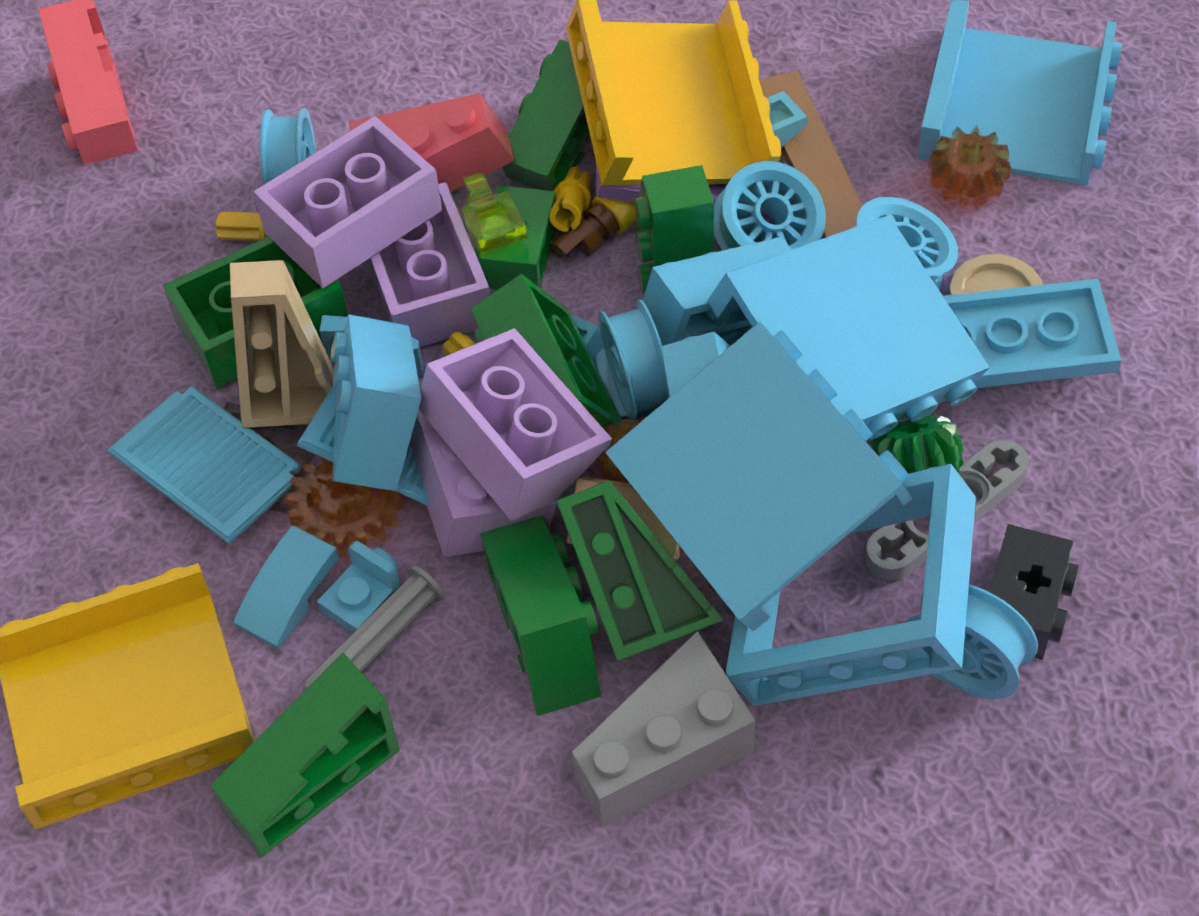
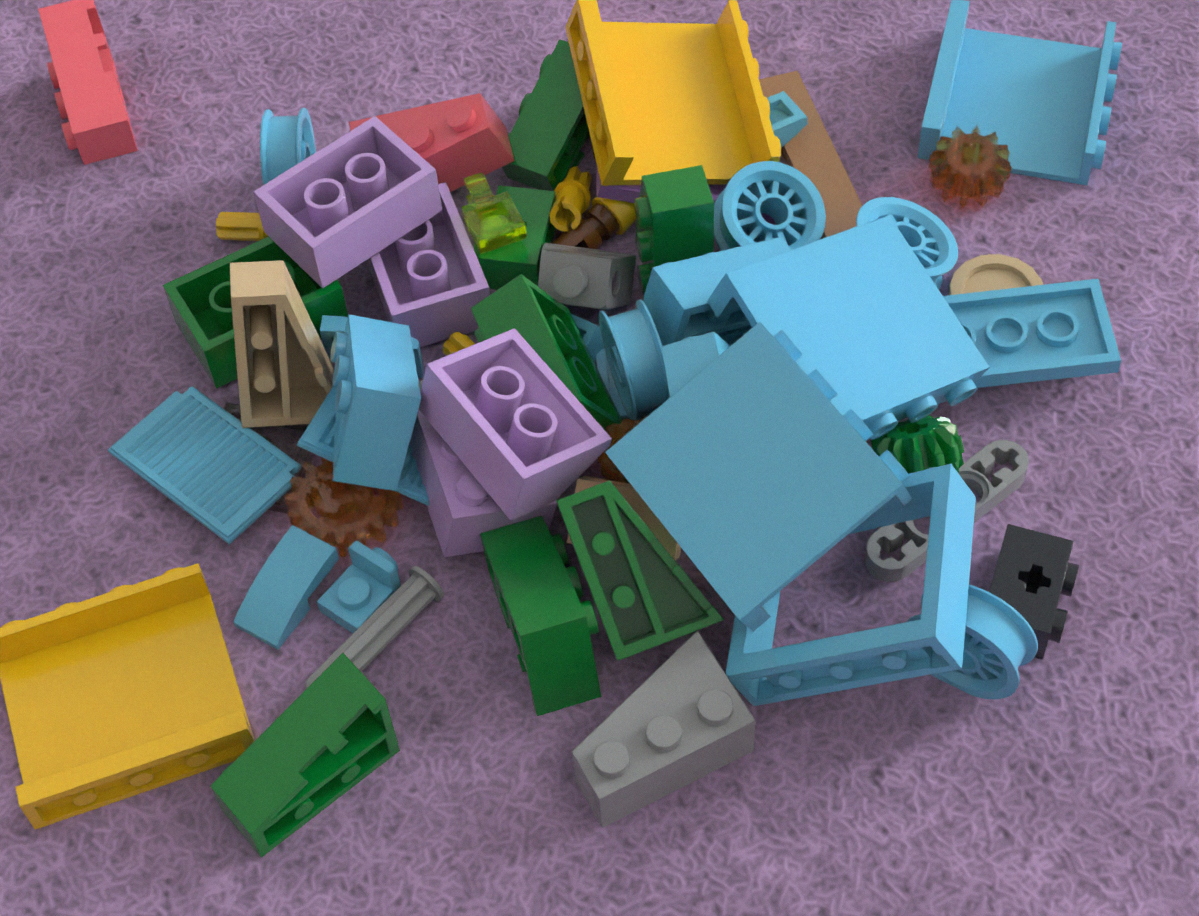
none -> light grey torso [538,243,636,309]

